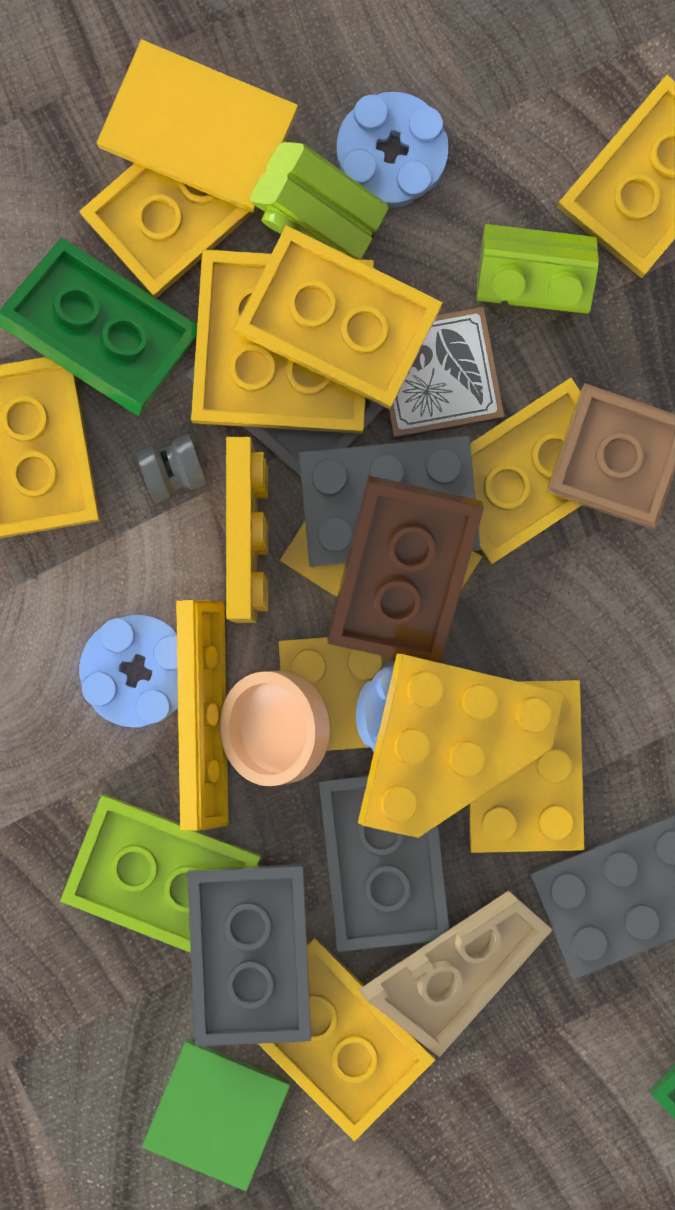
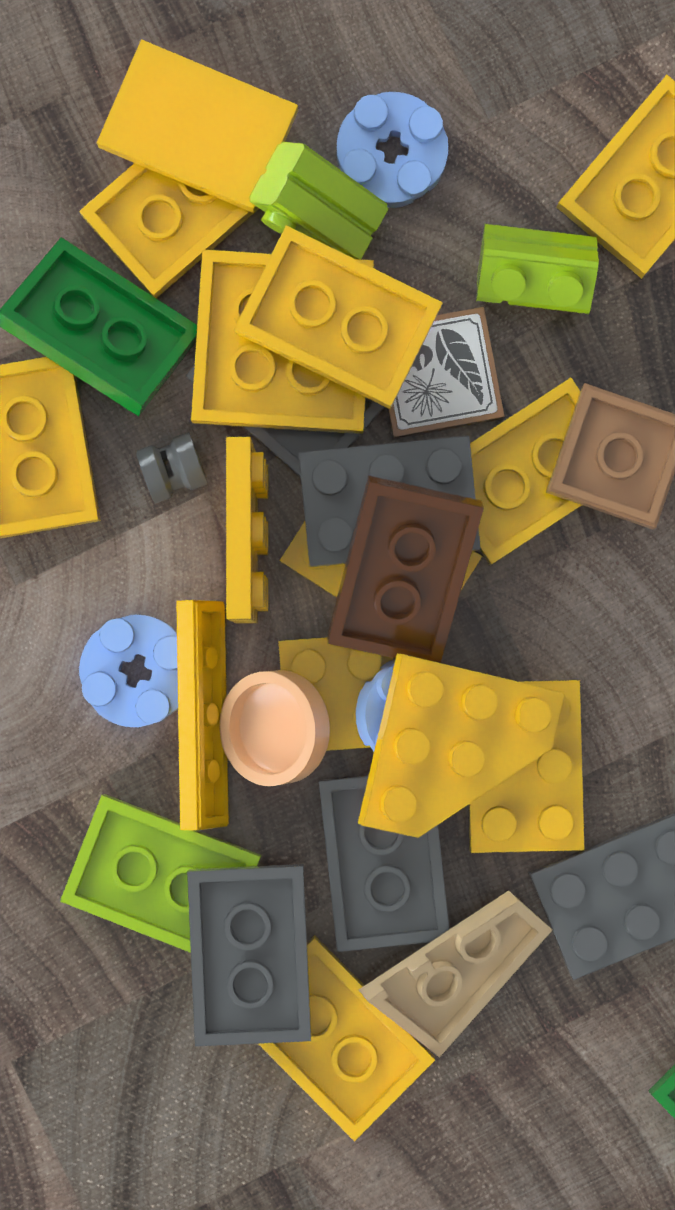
bright green tile [141,1039,290,1192] -> none

